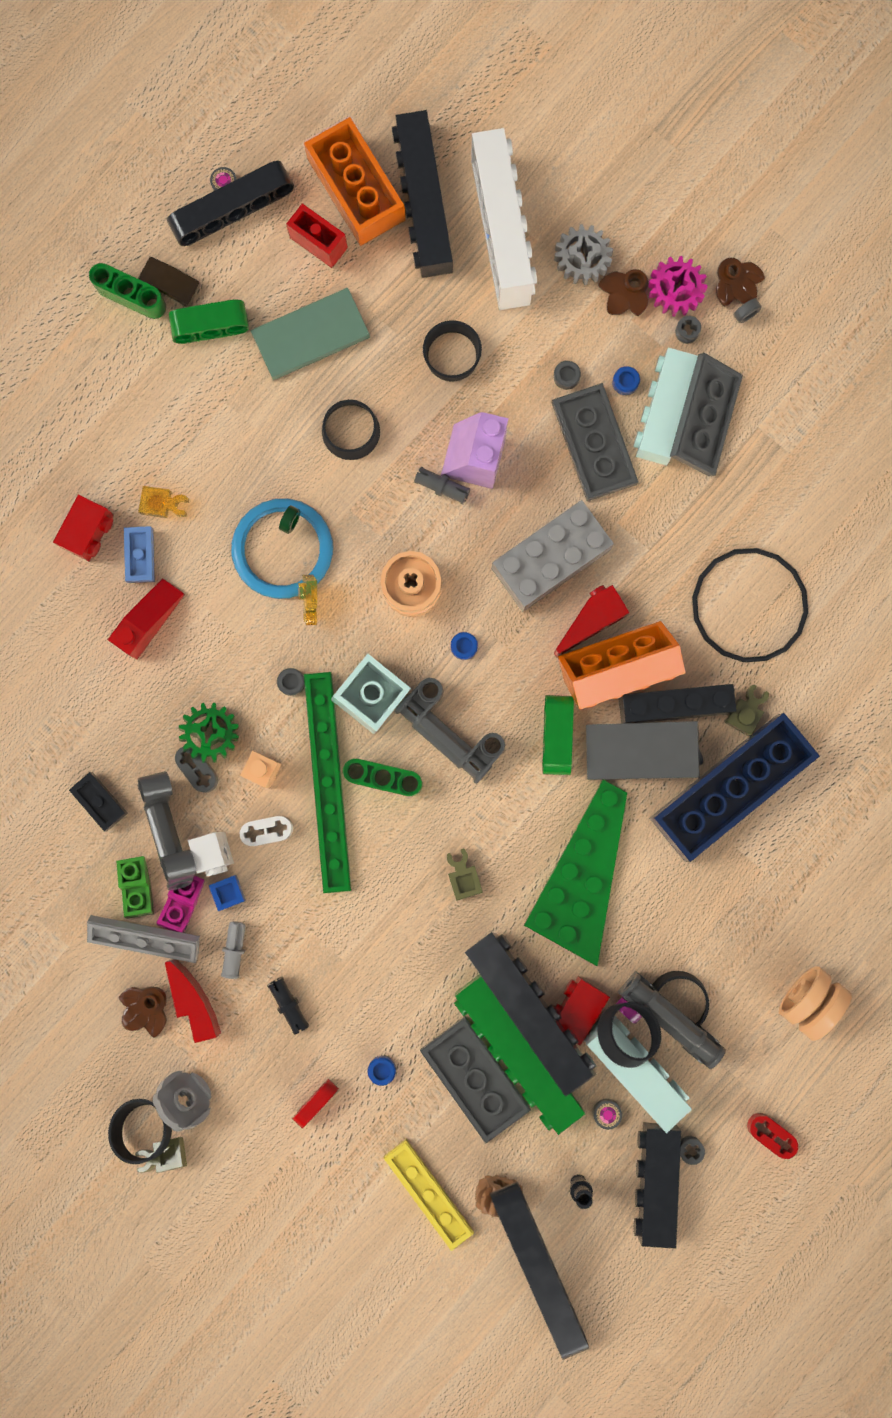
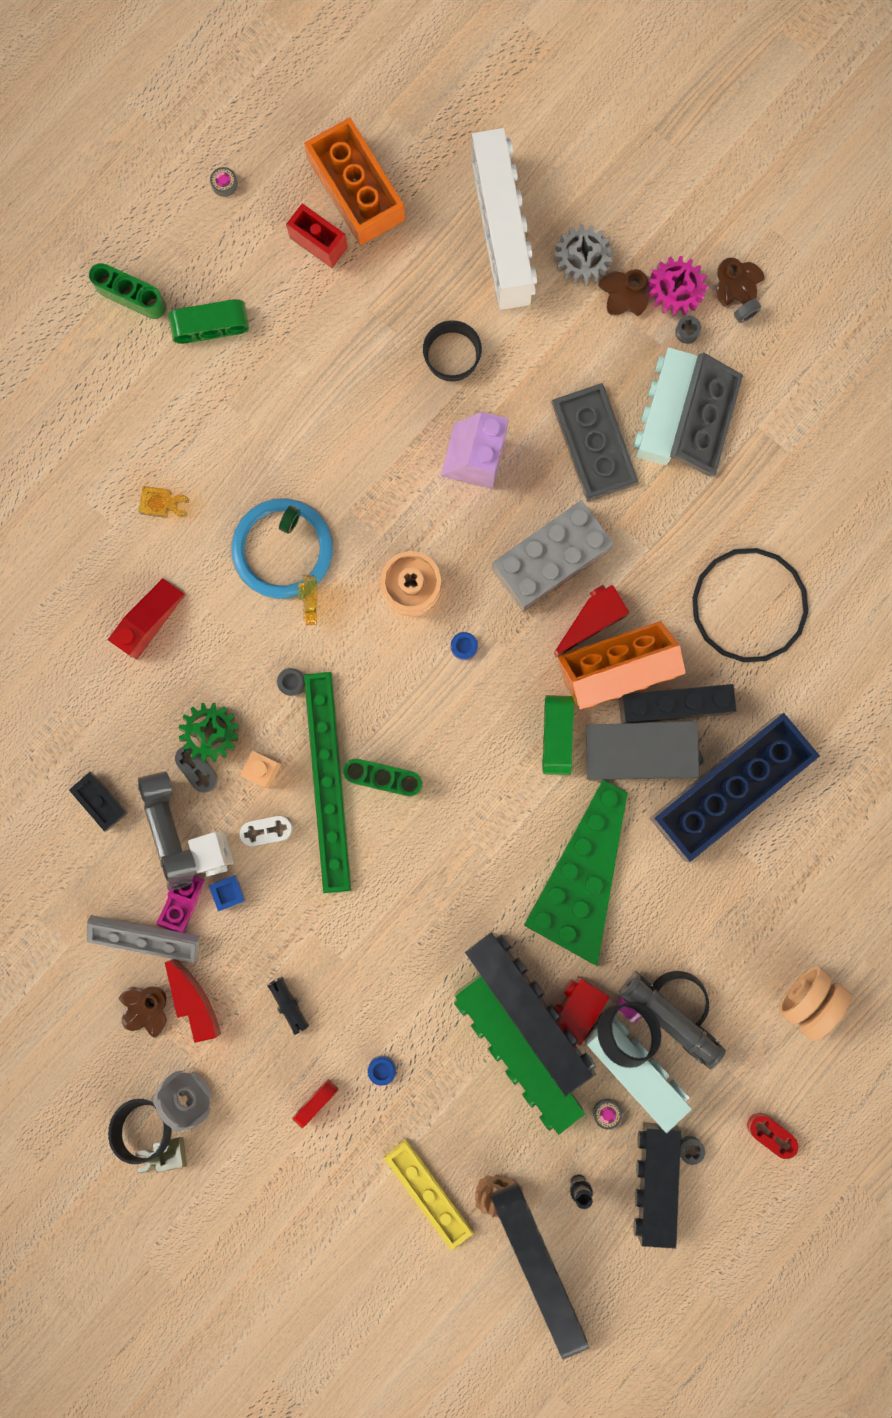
red brick [53,494,114,562] -> none
bright green slope [116,856,154,919] -> none
medium blue plate [124,526,155,583] -> none
dark brown slope [138,256,200,307] -> none
black beam [167,160,294,246] -> none
light grey axle [221,921,246,979] -> none
sand green tile [251,287,370,381] -> none
black tyre [322,399,380,460] -> none
light aqua brick [331,654,411,734] -> none
black brick [392,110,453,278] -> none
dark grey piece [394,678,505,784] -> none
dark grey pin [414,467,470,504] -> none
dark grey tile [420,1016,531,1144] -> none
olive plate [447,849,483,901] -> none
dark grey tile [553,361,581,390] -> none
blue tile [612,366,640,395] -> none
olive plate [725,684,769,736] -> none

